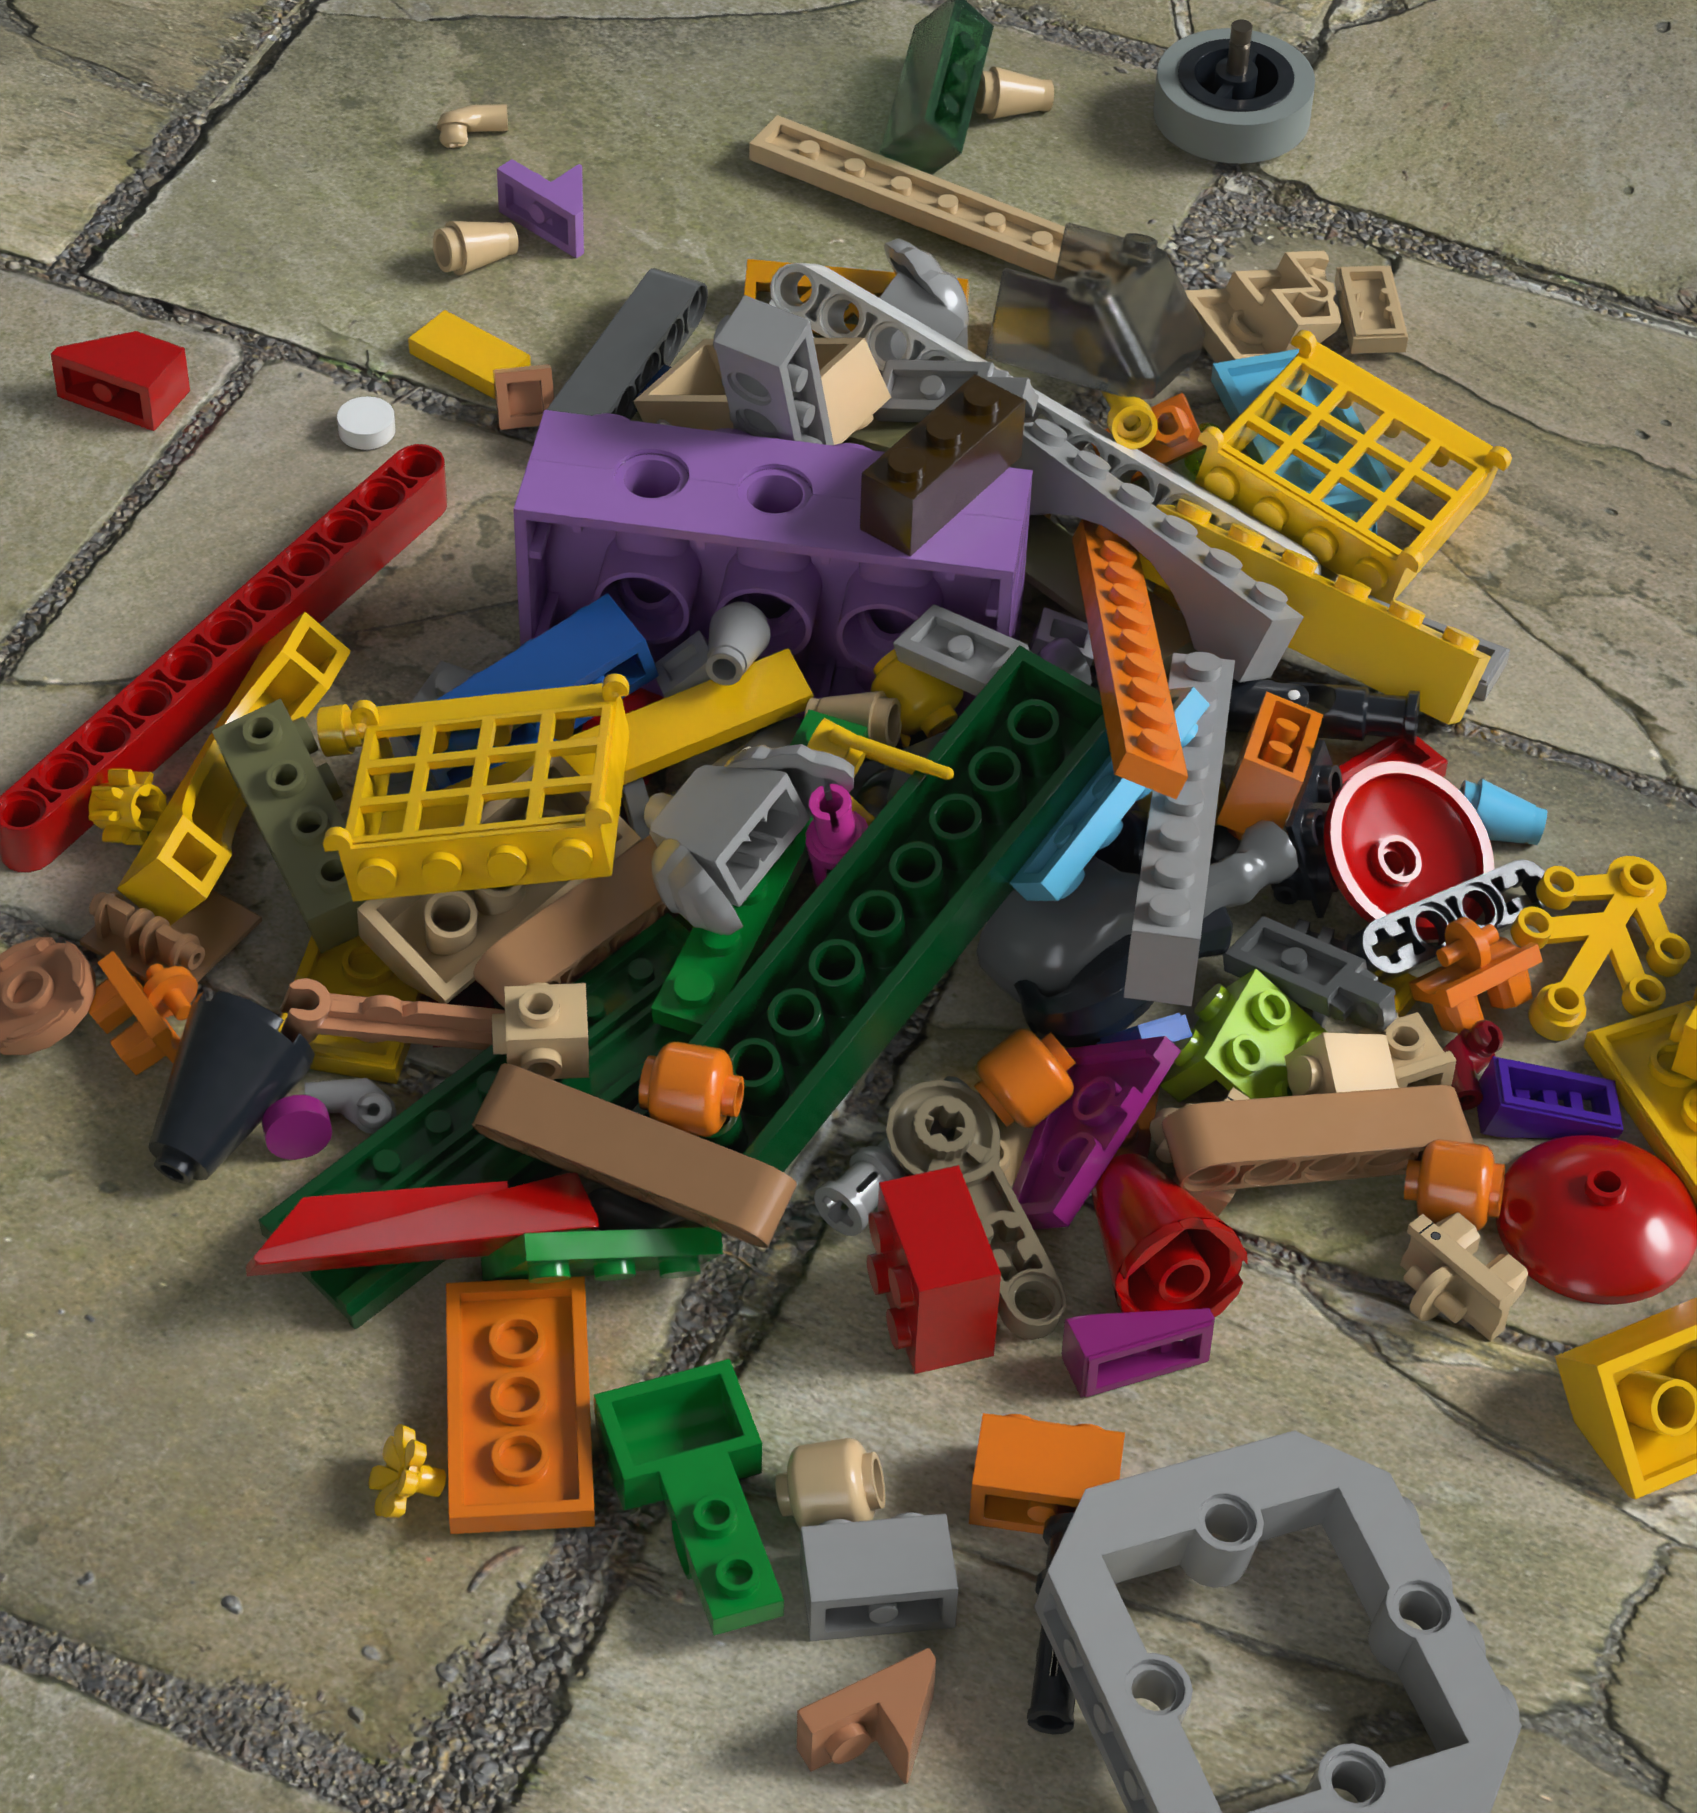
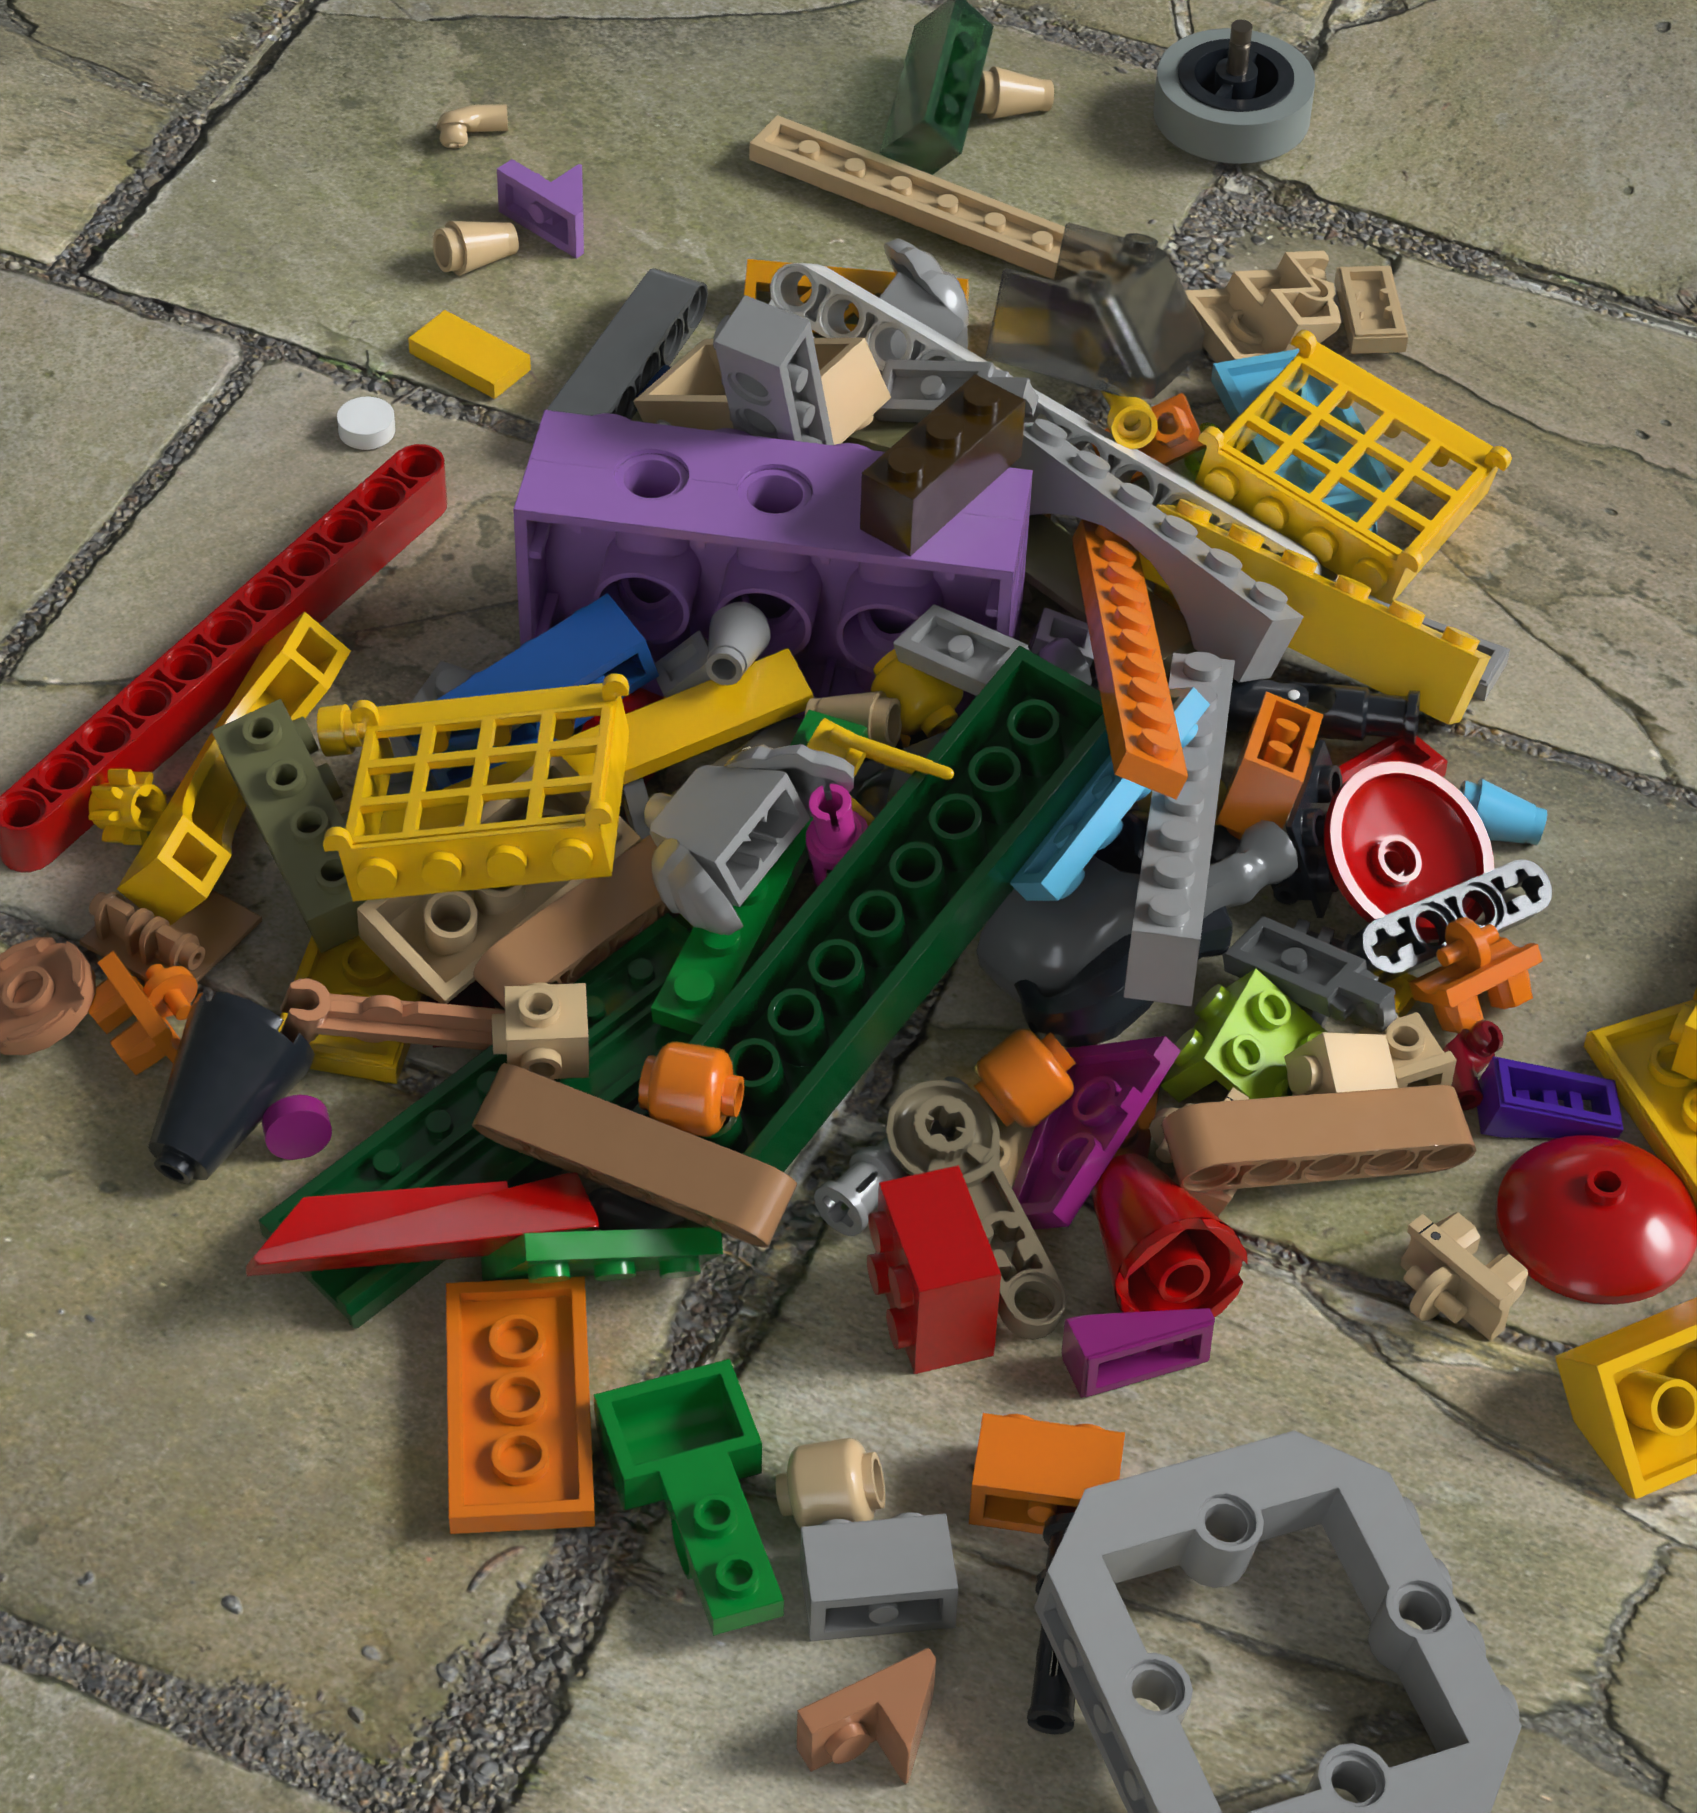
red slope [51,331,190,431] -> none
light grey arm [305,1078,396,1134] -> none
yellow plant [368,1424,446,1518] -> none
nougat tile [493,364,554,430] -> none
tile [1097,1013,1192,1045] -> none
orange head [1404,1139,1505,1231] -> none
yellow plant [1510,856,1691,1041] -> none

